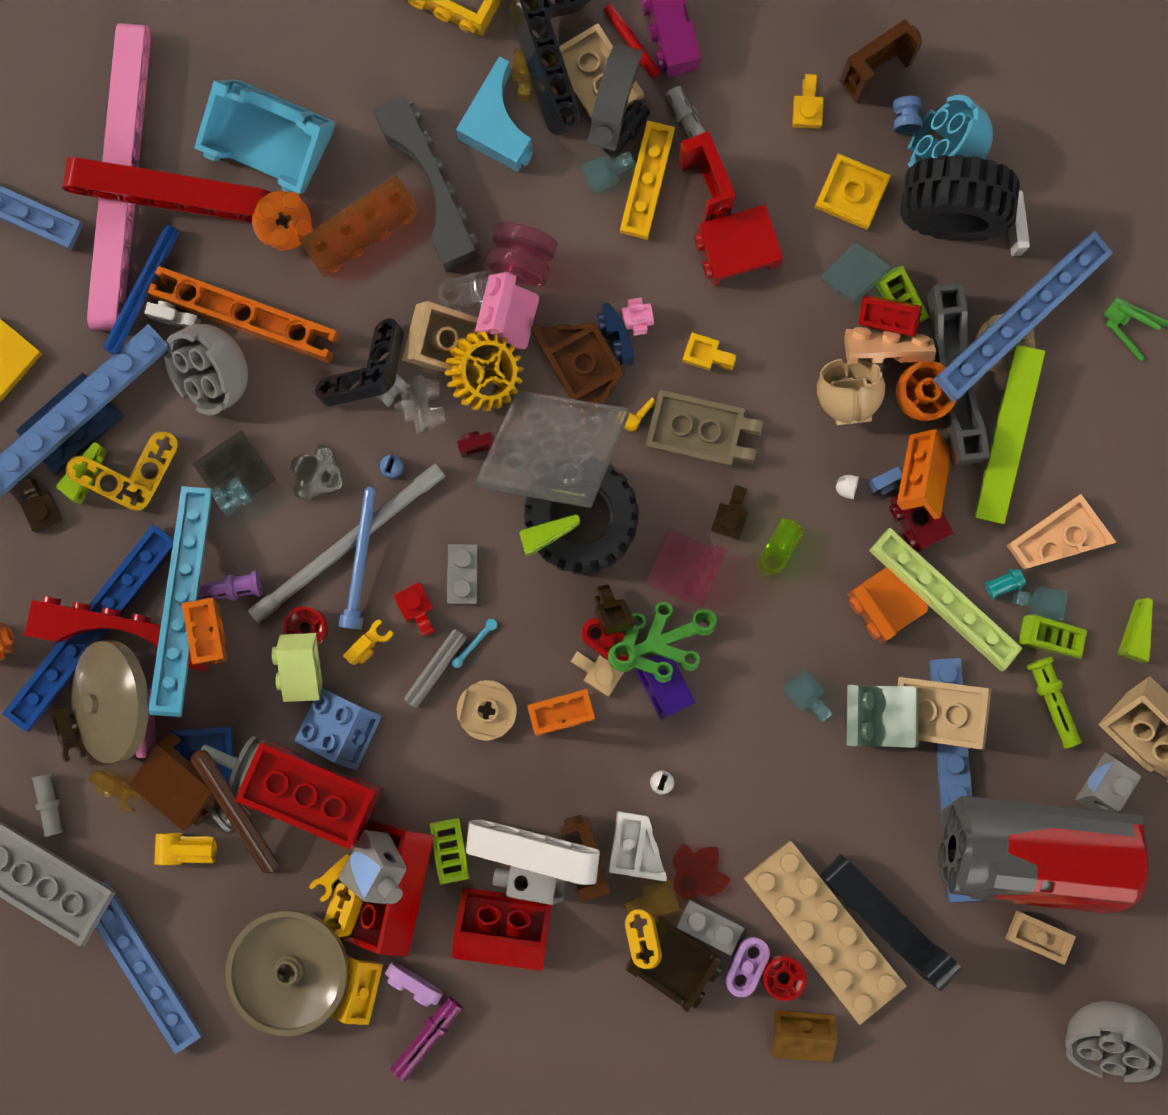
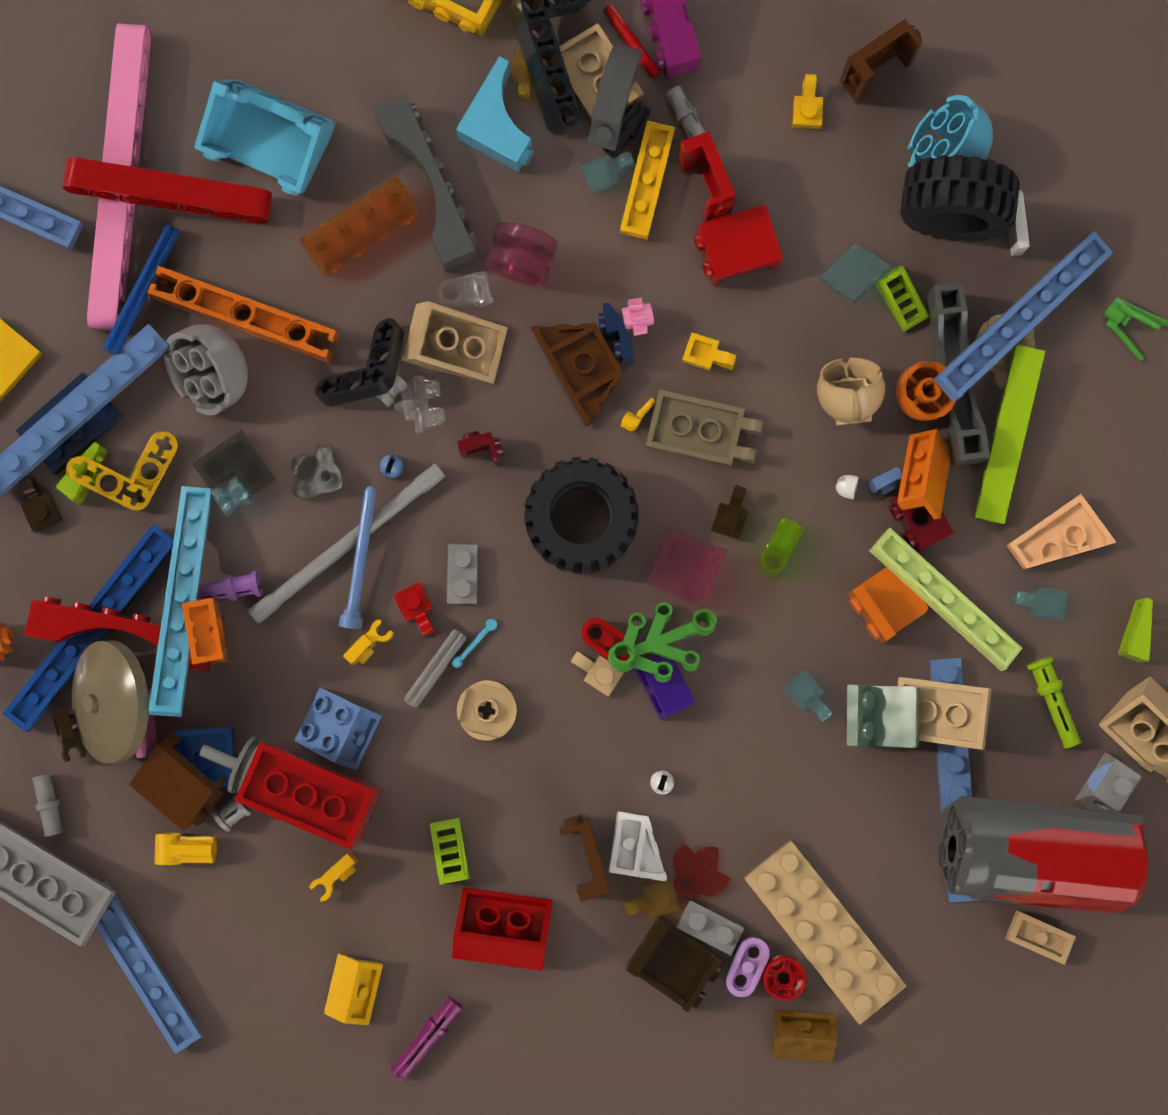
clear yellow plate [88,770,143,813] -> none
white plate [144,301,201,328] -> none
reddish brown axle [190,750,279,874] -> none
dark tan dish [225,910,349,1036] -> none
orange plate [252,191,312,251] -> none
yellowish green brick [272,633,323,702] -> none
red wheel [283,606,329,646] -> none
yellow beam [324,882,363,938] -> none
light grey torso [338,830,406,904] -> none
red slope [343,820,434,957] -> none
lavender plate [385,962,443,1007] -> none
yellow gear [444,332,524,411] -> none
white beam [466,820,600,885] -> none
bright pink bracket [475,272,539,349] -> none
clear tile [476,391,629,508] -> none
light grey torso [493,866,566,905] -> none
lime slope [519,514,580,557] -> none
orange panel [527,689,595,736] -> none
dark brown plate [595,584,635,636] -> none
yellow beam [625,910,662,969] -> none
yellow plate [814,153,891,230] -> none
black beam [819,854,963,991] -> none
light nougat wing [844,327,936,364] -> none
red plate [858,294,922,337] -> none
medium blue wheel [893,96,923,134] -> none
teal pin [985,568,1026,600] -> none
lime slope [1018,615,1087,659] -> none
light grey cylinder [1065,1001,1164,1082] -> none

